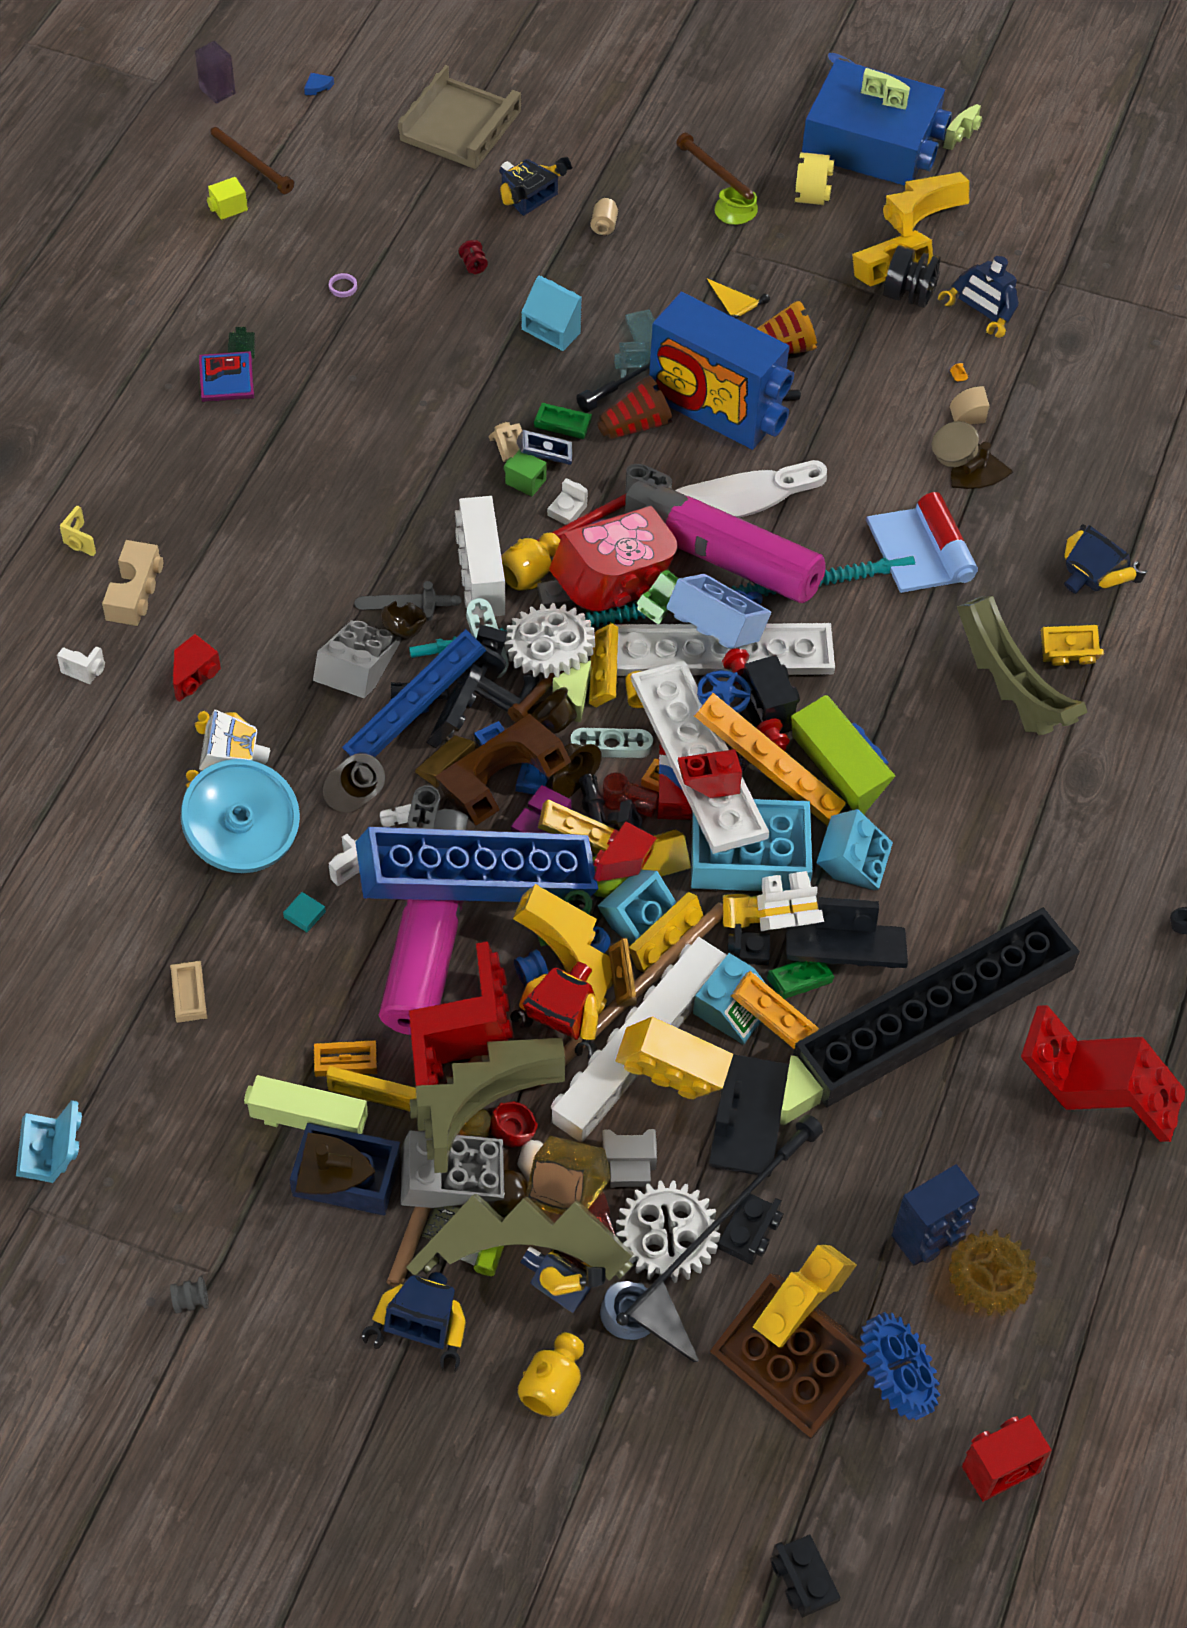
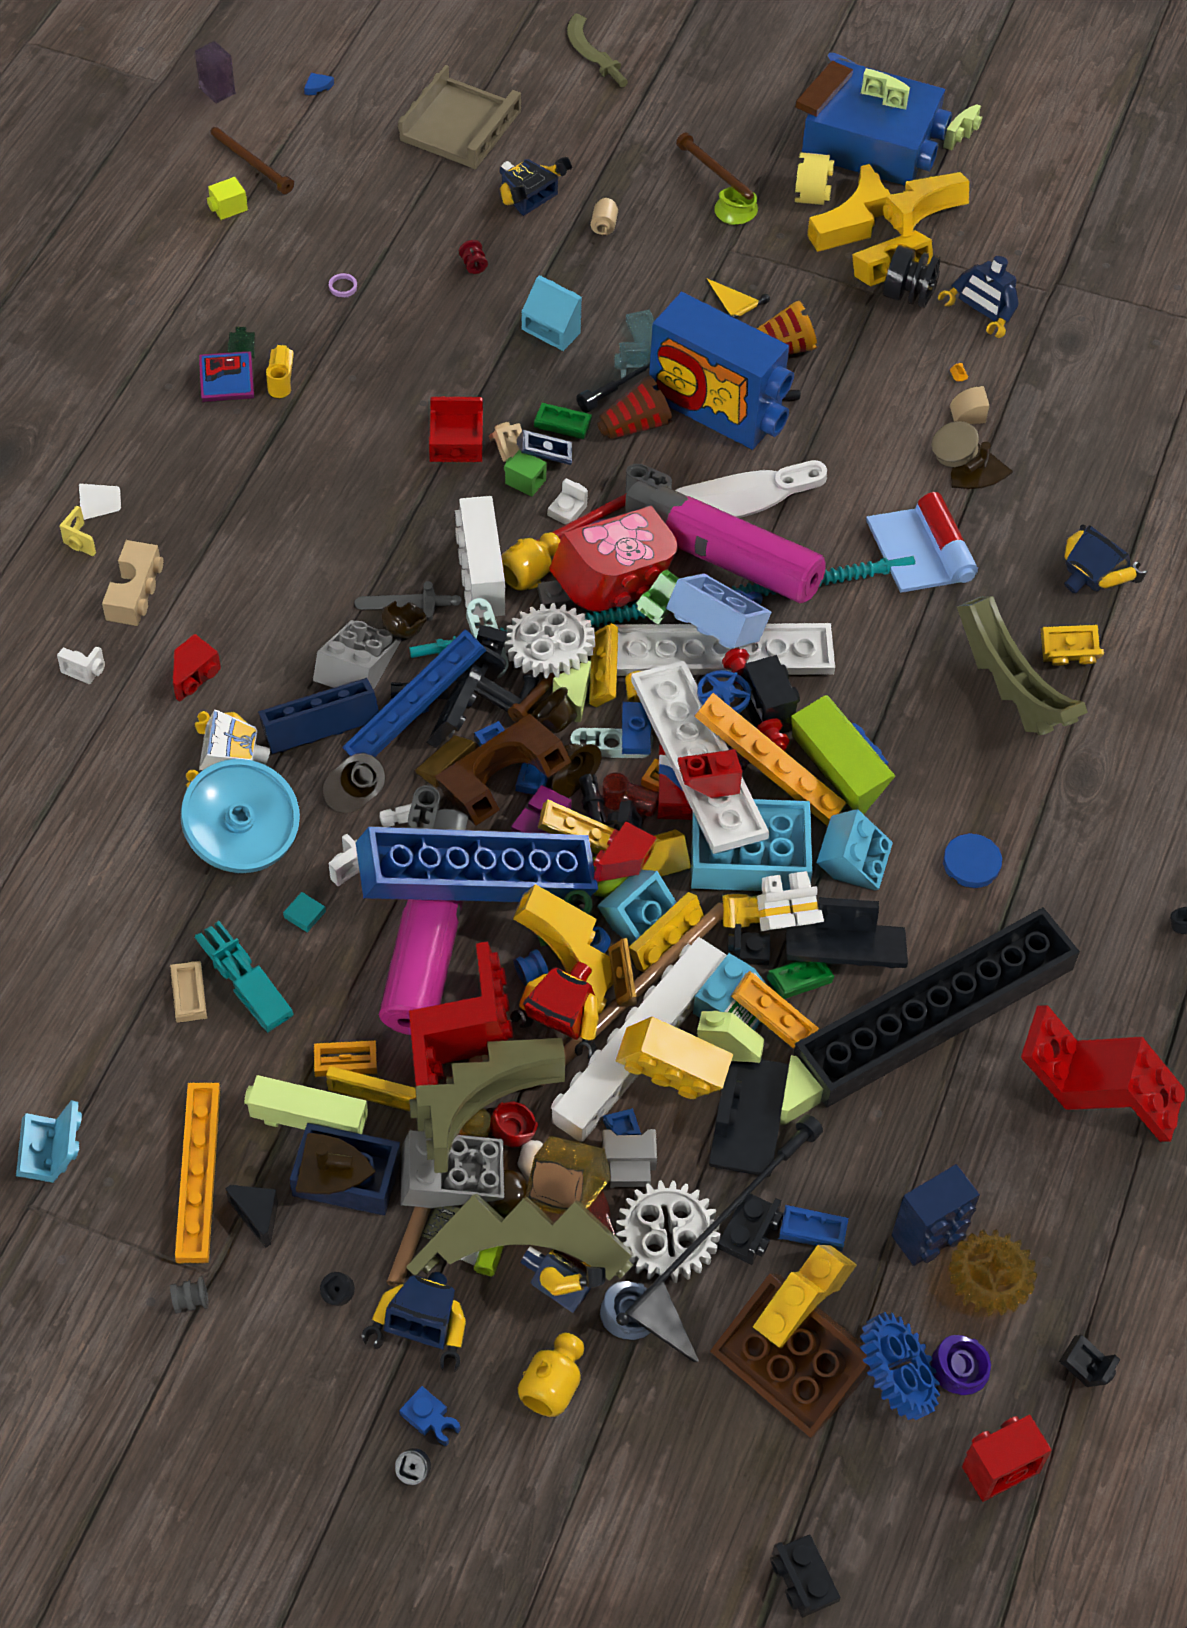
none -> white sticker [79,484,121,520]
none -> light orange plate [175,1083,220,1263]
none -> teal arm [194,921,294,1033]
none -> black slope [225,1185,278,1248]
none -> dark blue brick [258,678,379,754]
none -> yellow piece [266,345,294,398]
none -> black tile [320,1272,355,1306]
none -> tile [395,1448,431,1485]
none -> blue plate [399,1386,460,1446]
none -> red panel [429,396,483,462]
none -> olive sword [567,13,628,87]
none -> blue tile [603,1108,641,1135]
none -> blue plate [622,702,651,755]
none -> yellowish green slope [697,1011,764,1063]
none -> blue plate [779,1205,849,1252]
none -> reddish brown tile [795,61,853,117]
none -> yellow arch [807,164,890,252]
none -> dark purple piece [930,1335,991,1395]
none -> blue tile [943,833,1002,888]
none -> black bracket [1059,1335,1120,1387]

